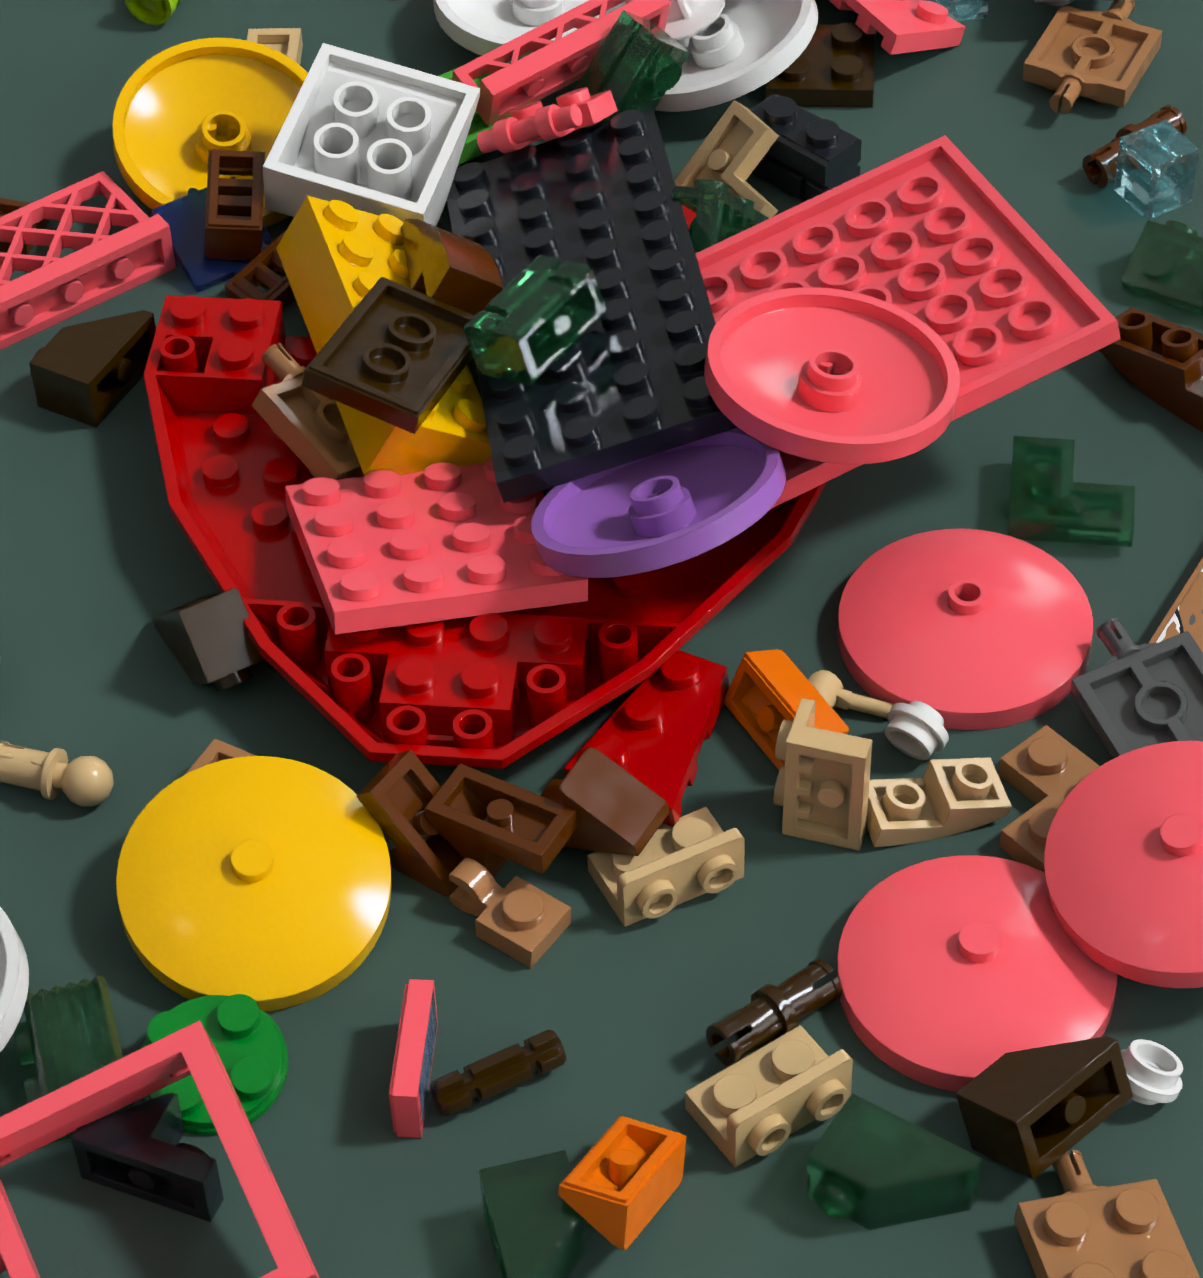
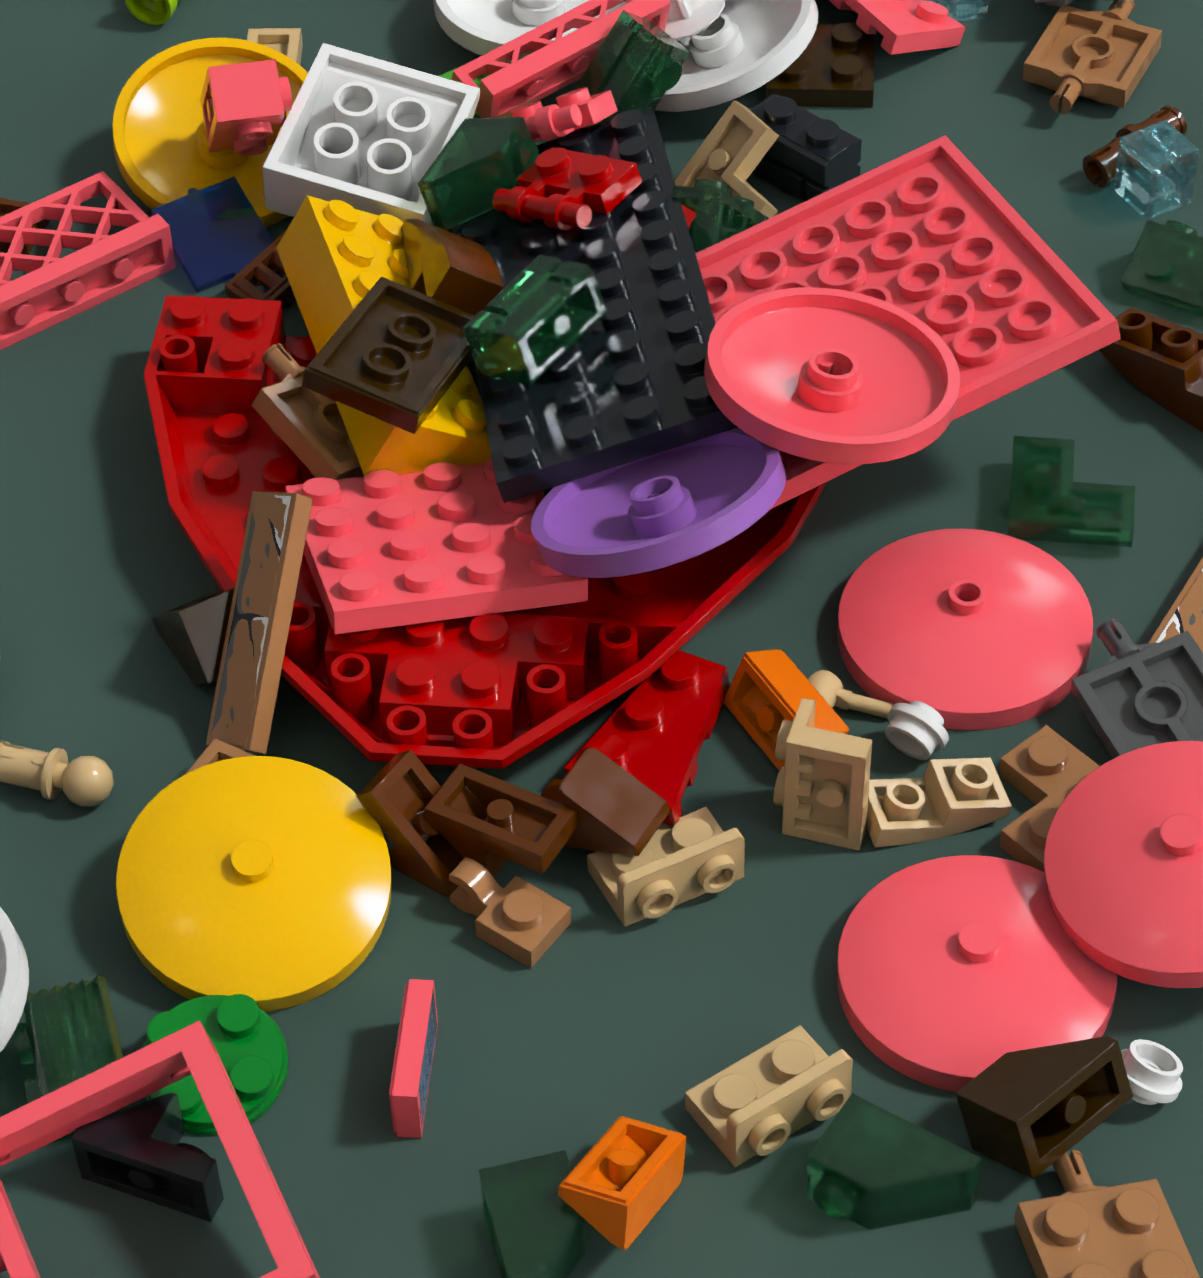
dark brown slope [29,310,156,428] -> none
reddish brown slope [205,150,265,261] -> none
dark brown axle [430,1030,566,1116] -> none
dark brown pin [706,959,842,1066] -> none
none -> coral brick [200,59,292,156]
none -> medium nougat tile [206,491,313,754]
none -> clear green slope [418,117,539,230]
none -> red plate [492,147,642,230]

